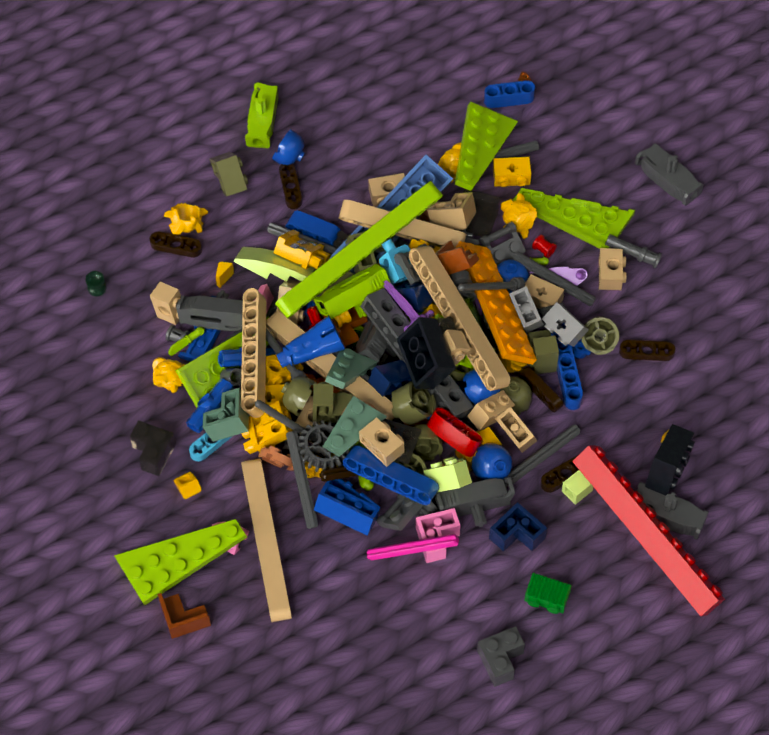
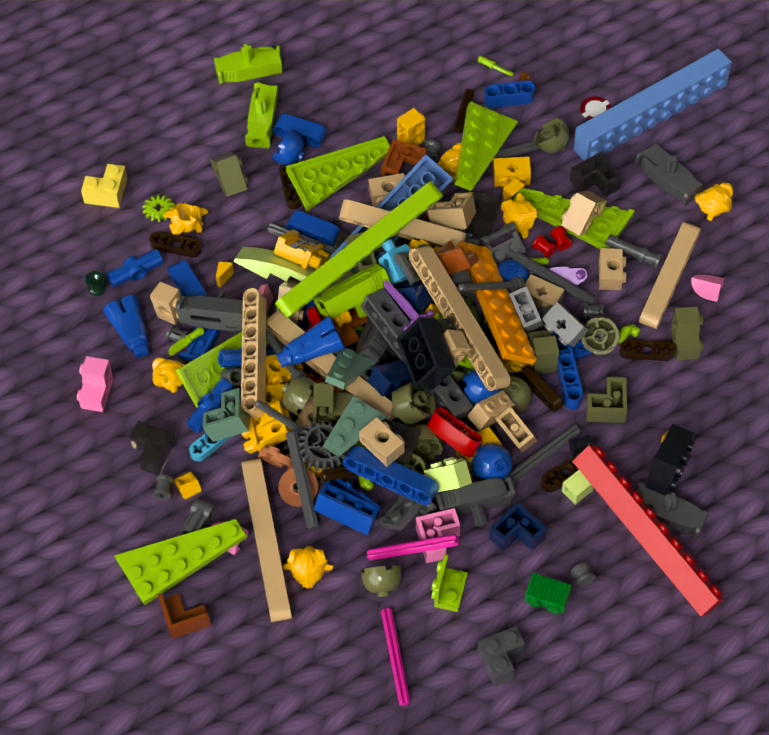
none -> bright pink brick [77,356,114,412]
none -> light yellow brick [81,164,128,208]
none -> blue piece [103,294,150,358]
none -> blue piece [106,249,164,287]
none -> lime gear [142,194,175,222]
none -> dark grey bush [153,474,174,500]
none -> blue beam [167,260,207,297]
none -> dark grey piece [181,498,217,534]
none -> lime piece [214,44,282,84]
none -> blue beam [273,114,327,148]
none -> nougat dish [278,468,318,507]
none -> yellow hair [282,546,333,589]
none -> lime wing [286,136,390,211]
none -> olive cylinder [360,565,402,597]
none -> dark orange panel [381,140,427,177]
none -> dark pink axle [381,608,410,706]
none -> yellow brick [397,108,426,146]
none -> dark grey wheel [423,140,441,162]
none -> lime bracket [431,554,468,612]
none -> dark brown axle [454,88,474,133]
none -> lime piece [478,56,514,76]
none -> yellow slope [503,178,524,200]
none -> olive cylinder [534,118,570,153]
none -> red bush [550,226,572,251]
none -> tan brick [561,190,607,236]
none -> black bush [569,435,592,457]
none -> clear smoke brick [570,152,622,197]
none -> dark grey wheel [571,562,596,587]
none -> medium blue brick [573,48,732,163]
none -> sticker [580,96,611,120]
none -> dark grey bush [583,302,604,319]
none -> olive brick [586,377,627,423]
none -> lime arm [618,324,640,344]
none -> tan beam [639,222,701,329]
none -> olive brick [670,307,703,361]
none -> bright pink brick [691,275,725,302]
none -> yellow hair [694,182,733,221]

